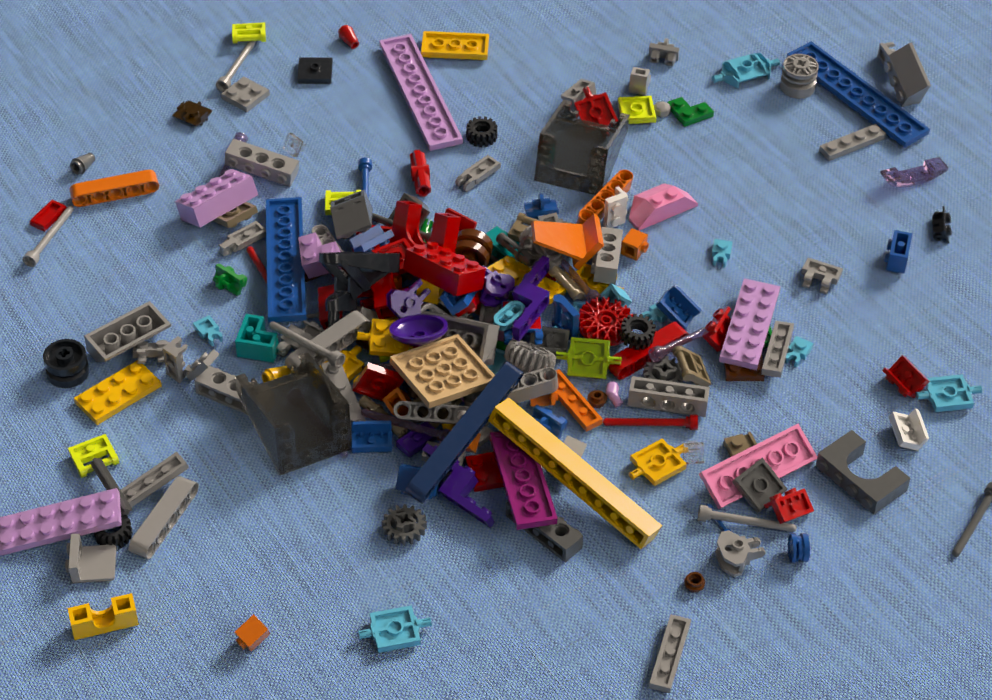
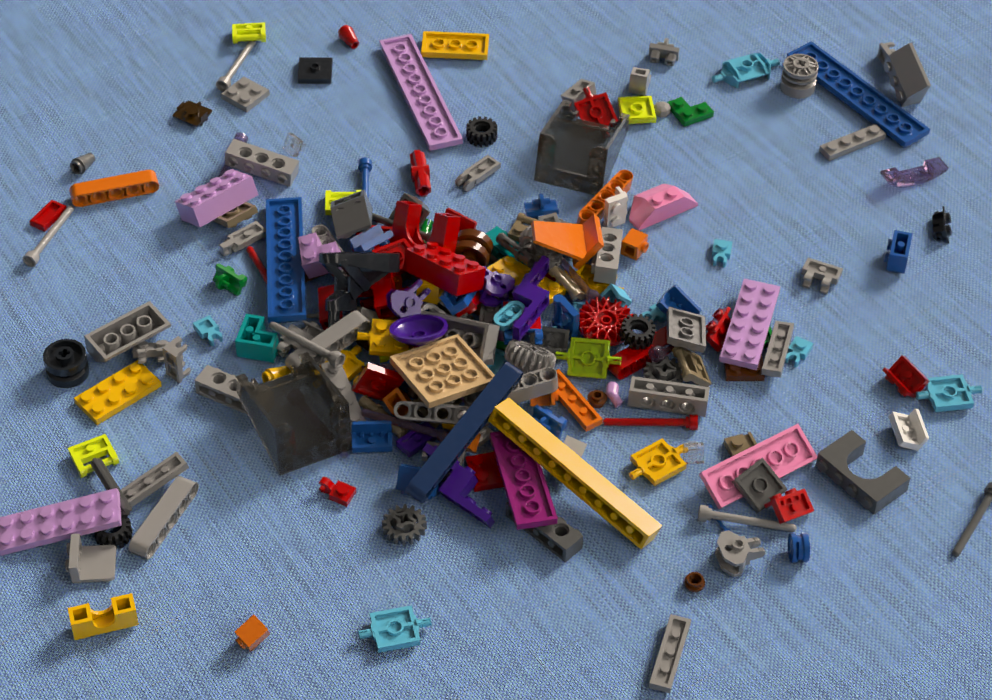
light grey hinge [183,349,219,381] -> none
none -> red plate [319,477,356,507]
none -> flat silver plate [667,307,706,353]

